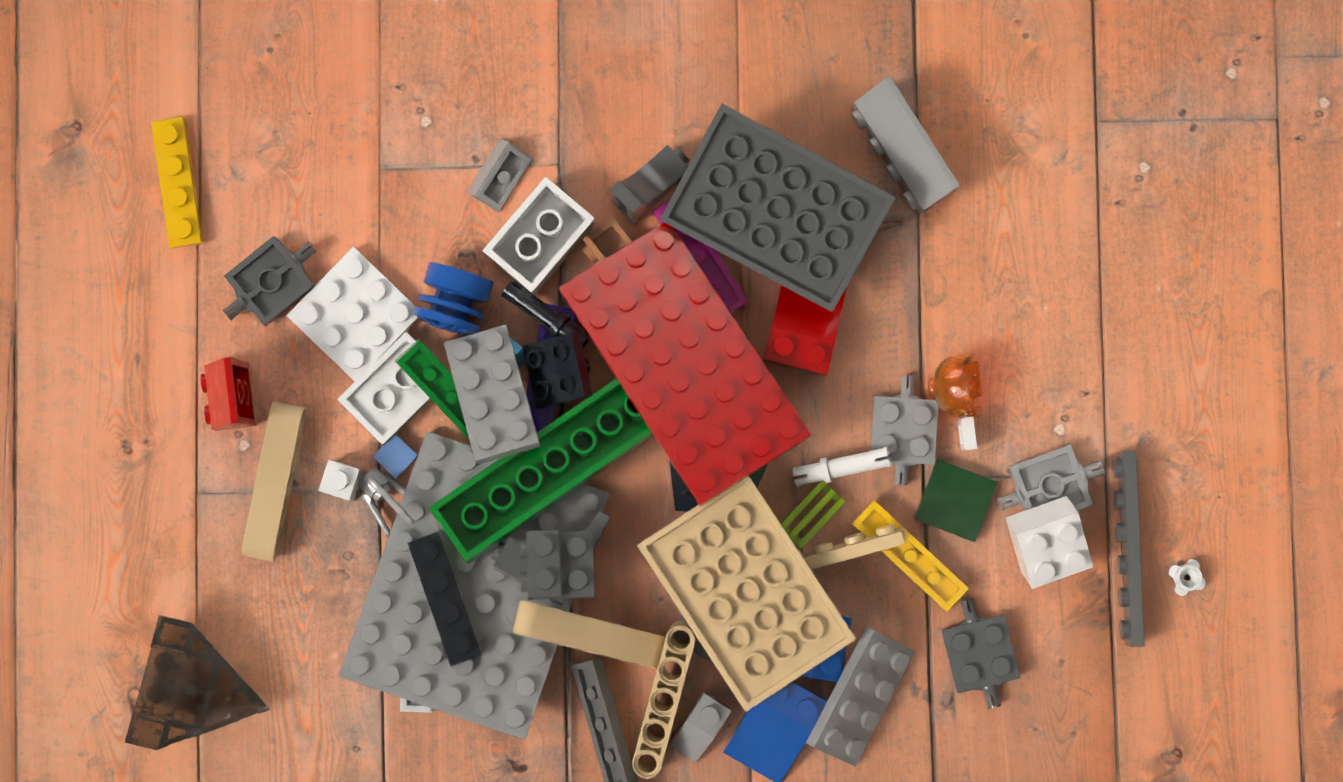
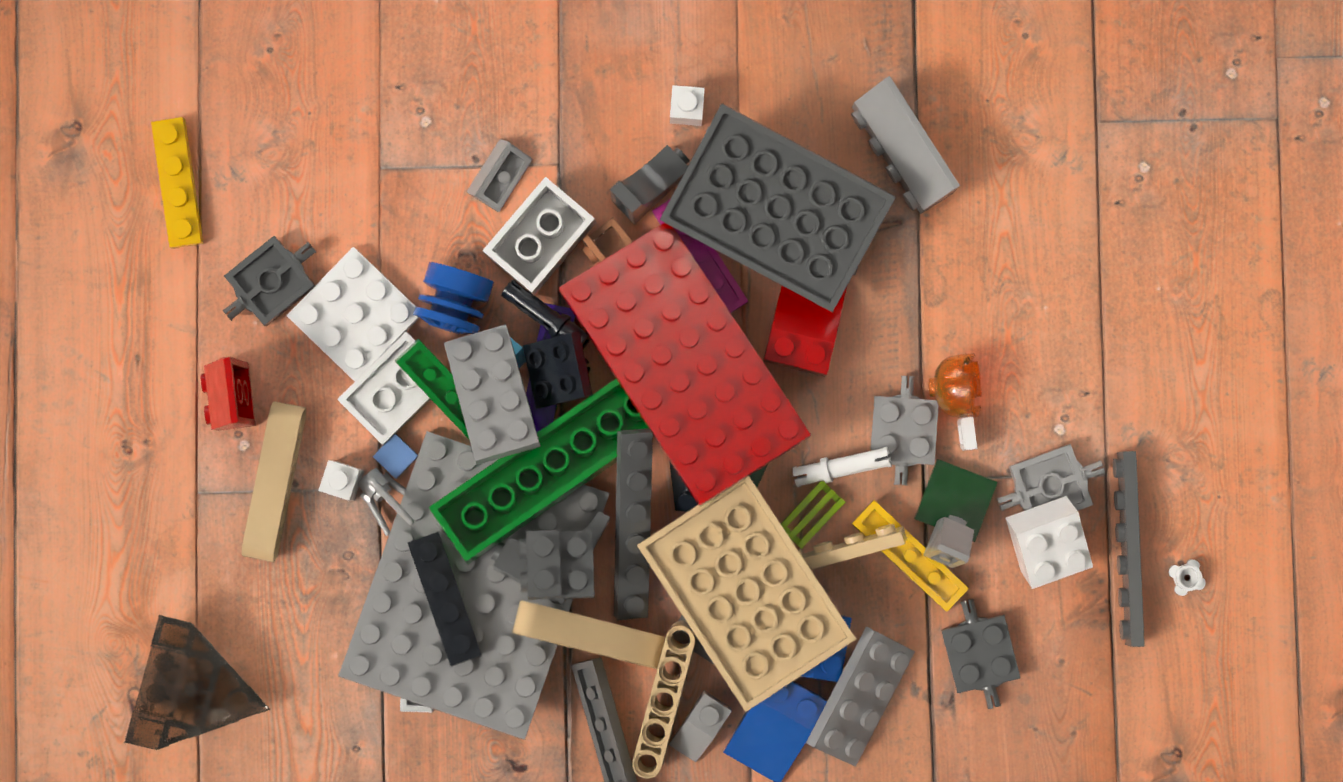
none -> dark grey plate [614,428,653,620]
none -> white brick [670,85,705,126]
none -> light grey slope [923,515,974,568]

